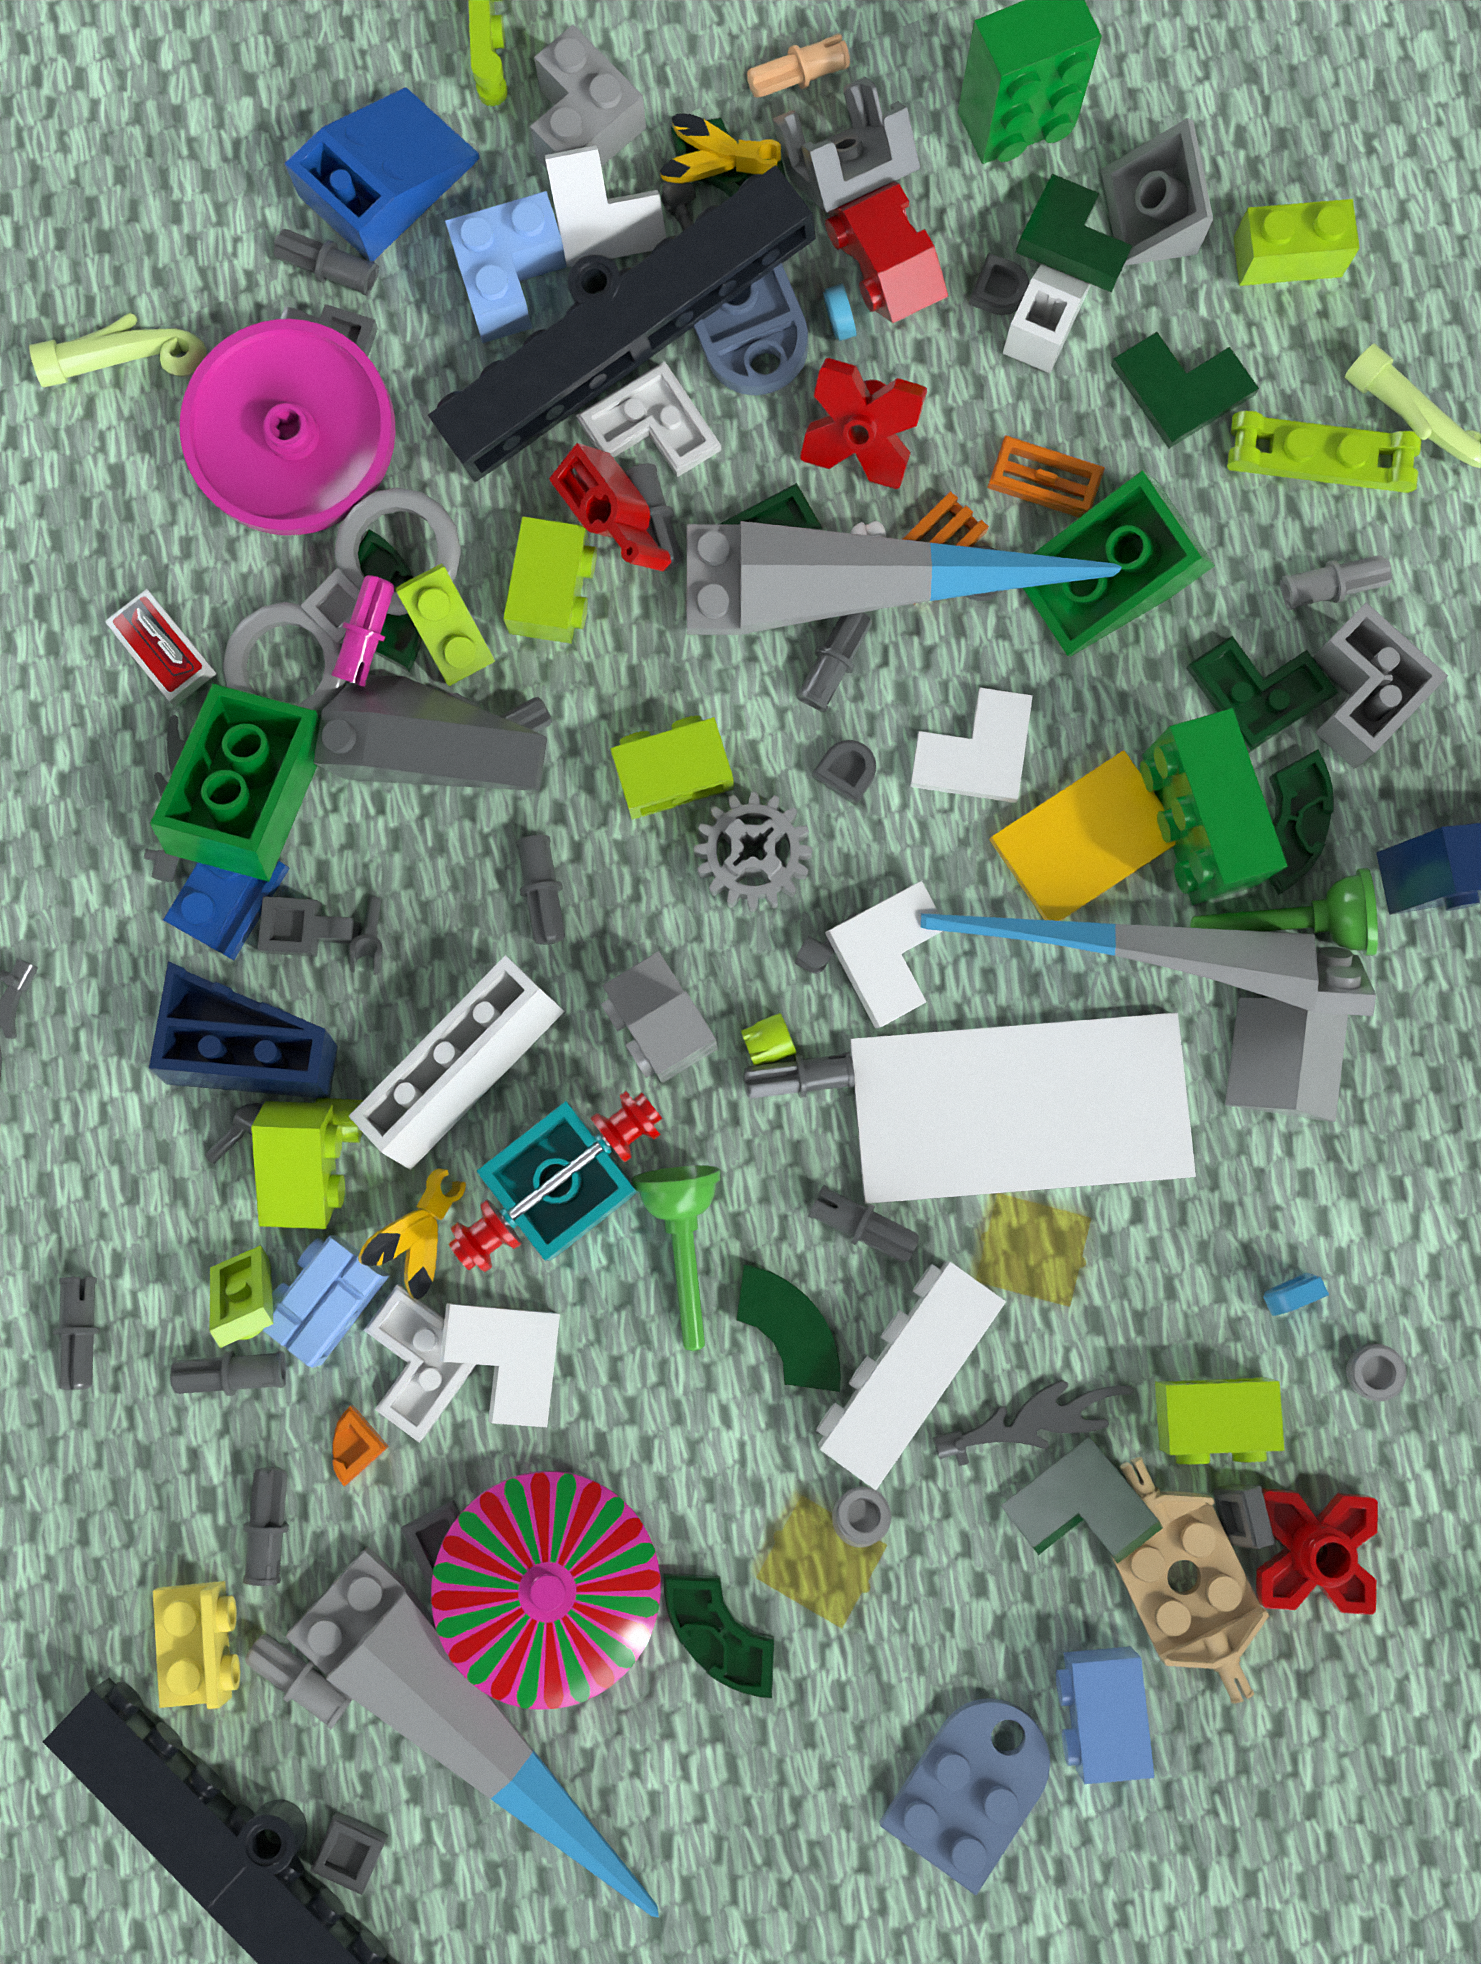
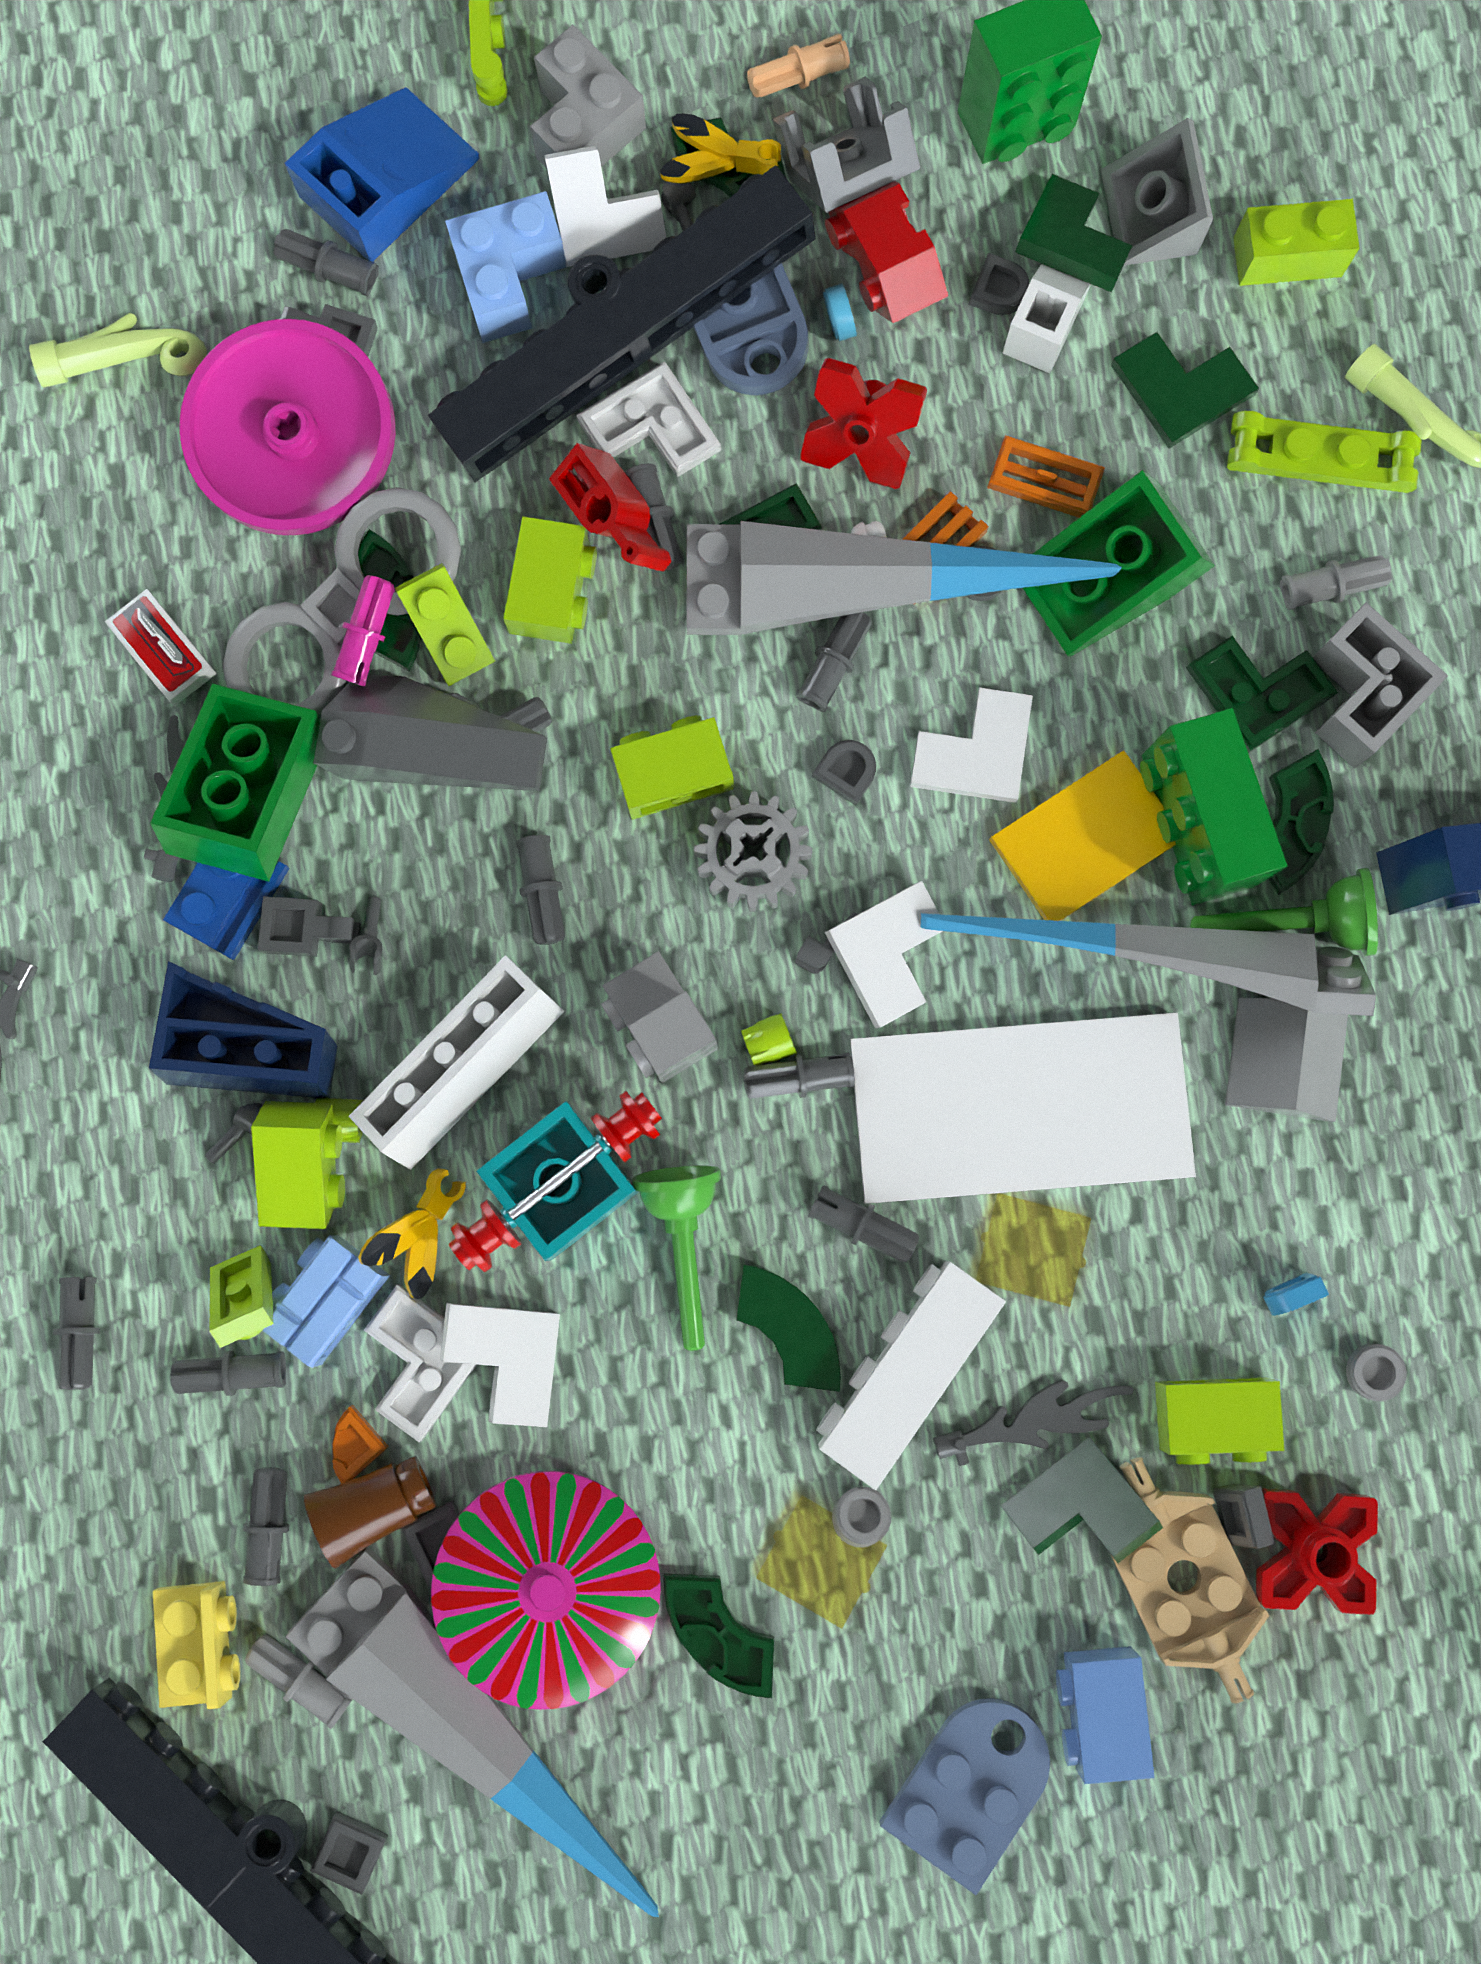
none -> reddish brown plant [304,1456,437,1569]

